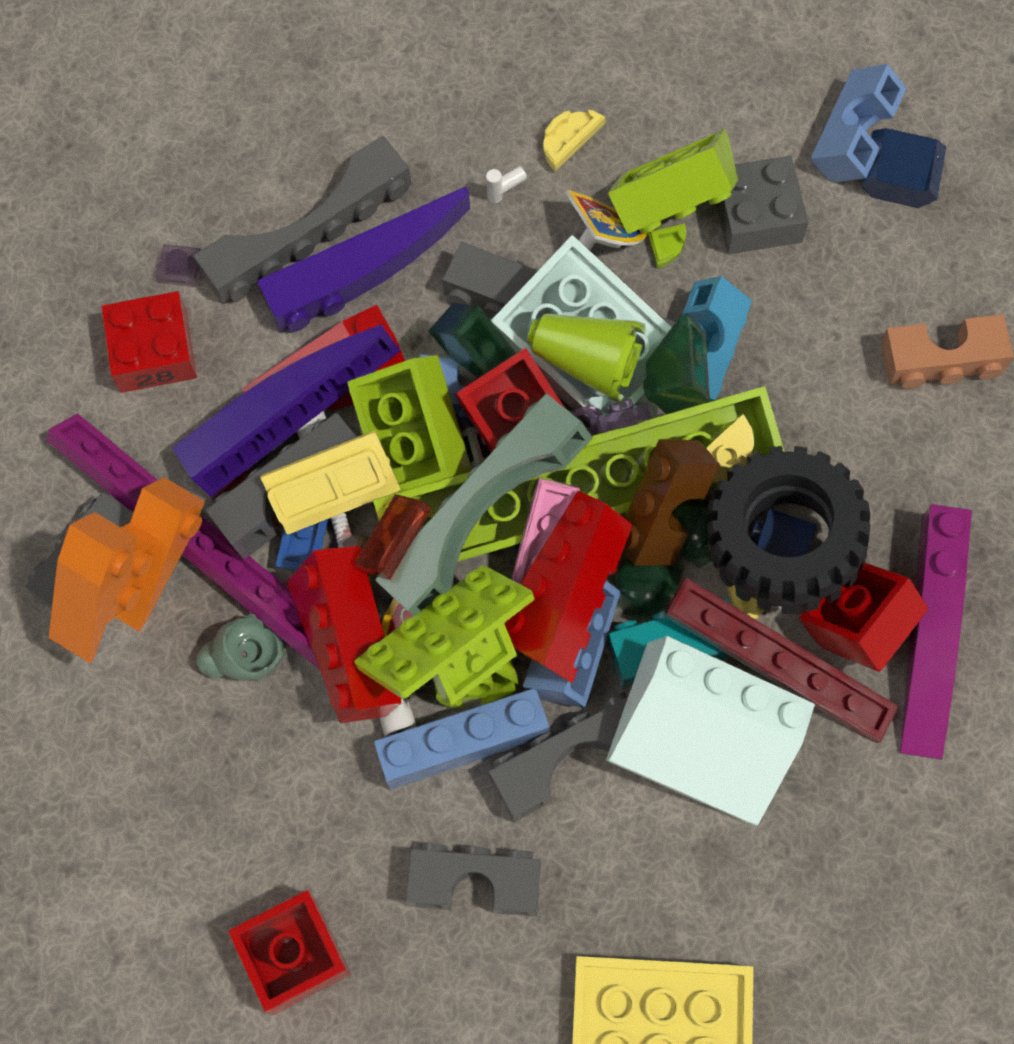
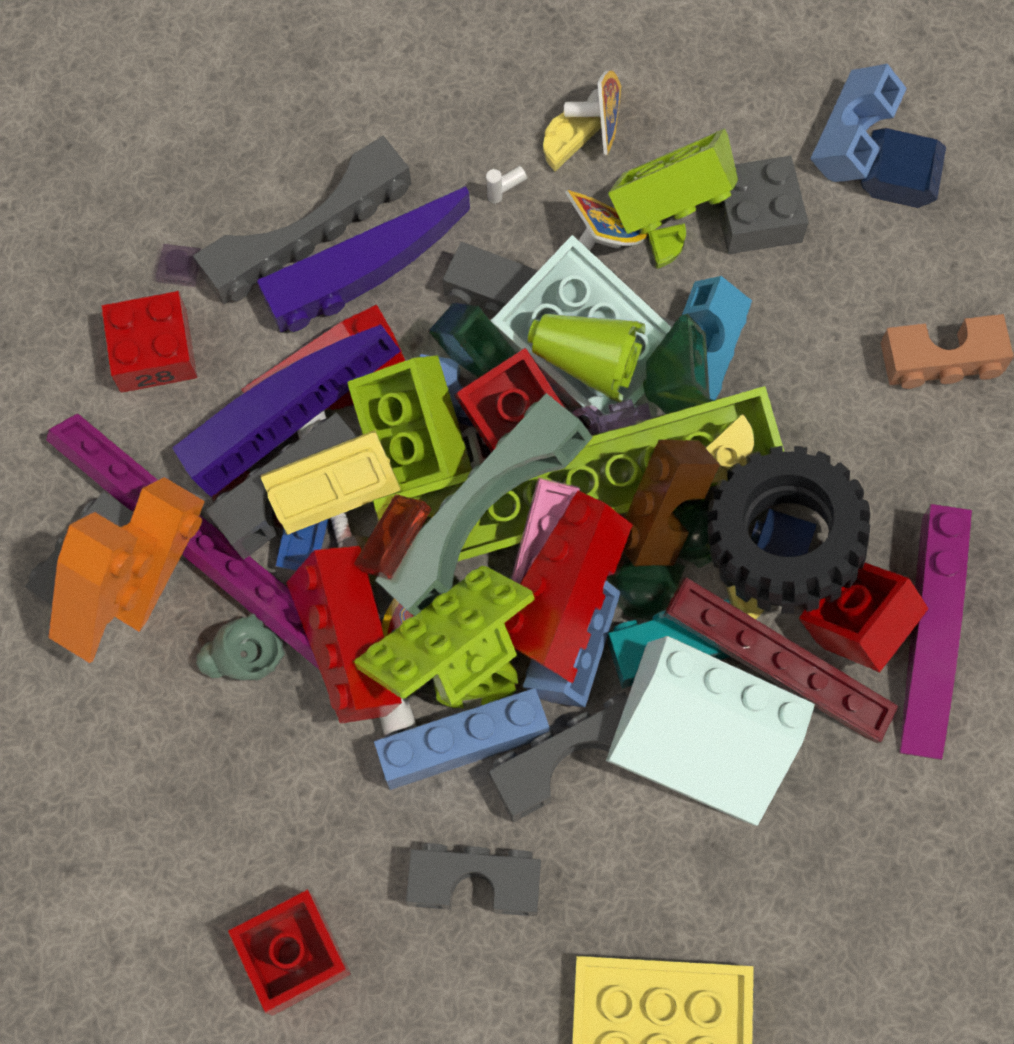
none -> shield [564,71,621,155]

